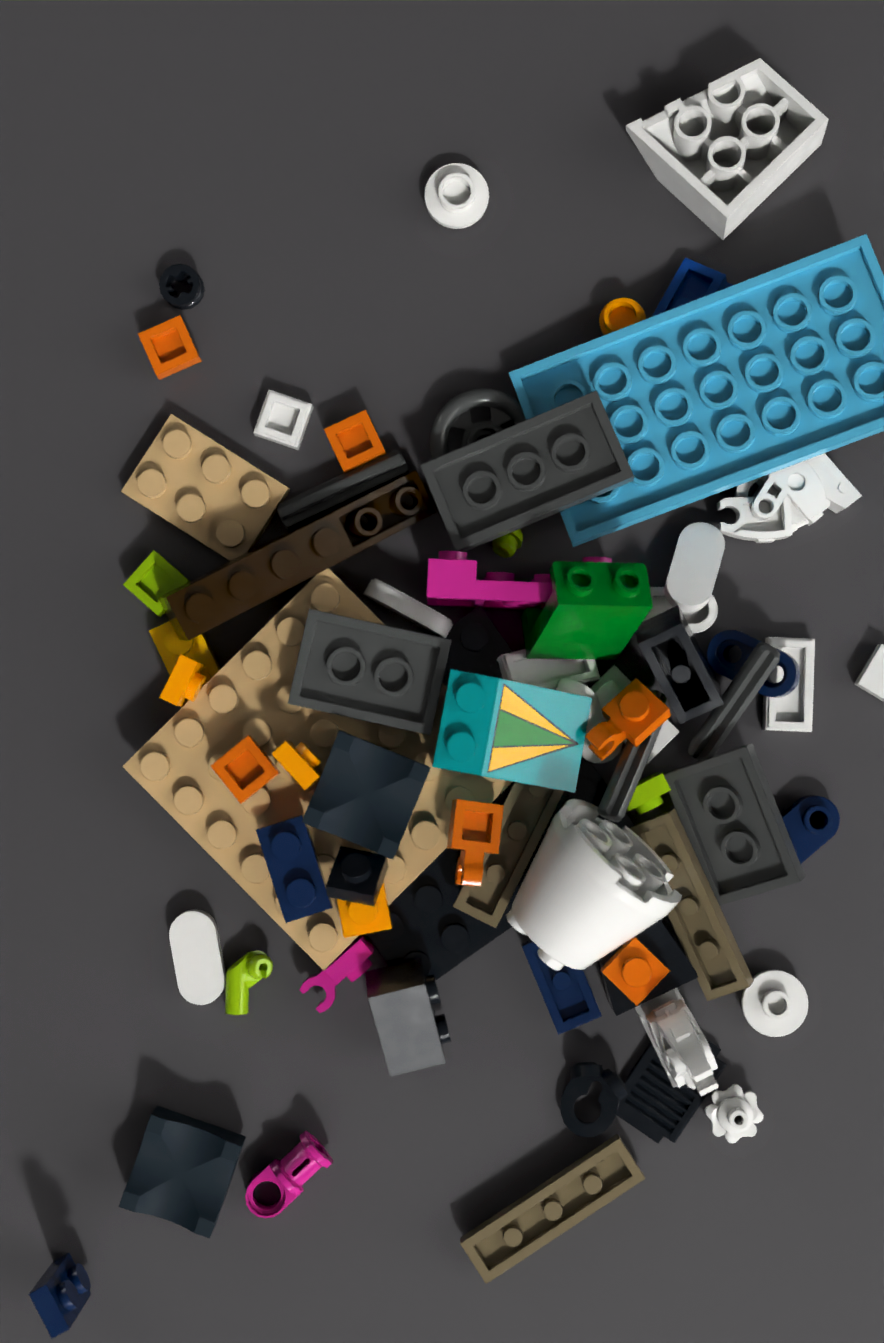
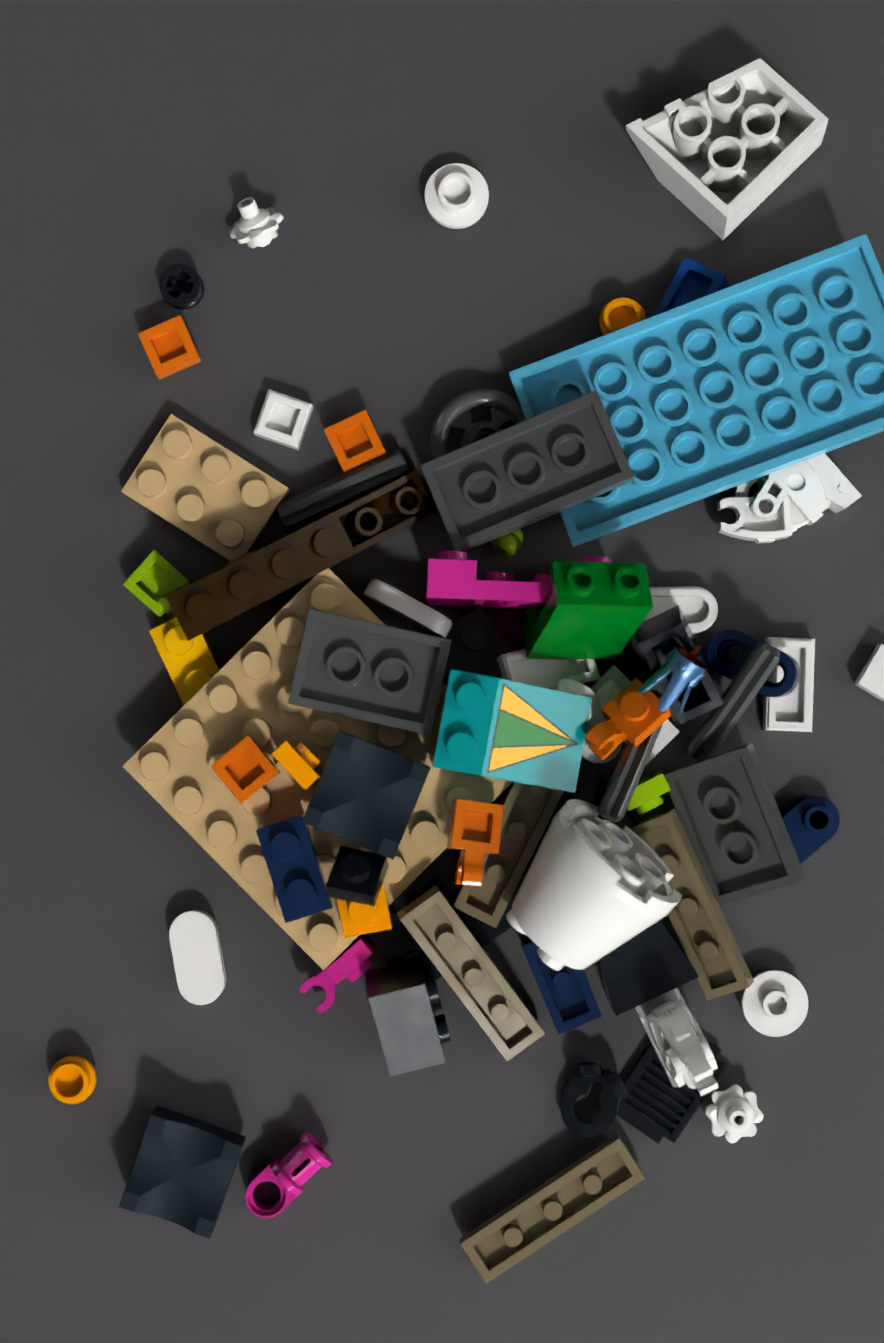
dark blue plate [29,1253,91,1338] -> none
light orange plate [159,654,206,707] -> none
lime arm [225,950,273,1015] -> none
orange plate [600,936,670,1006] -> none
white tile [664,522,725,612] -> none
none -> light orange plate [48,1055,97,1104]
none -> white plant [229,197,284,249]
none -> dark tan plate [397,885,545,1062]
none -> flat silver piece [638,645,707,718]

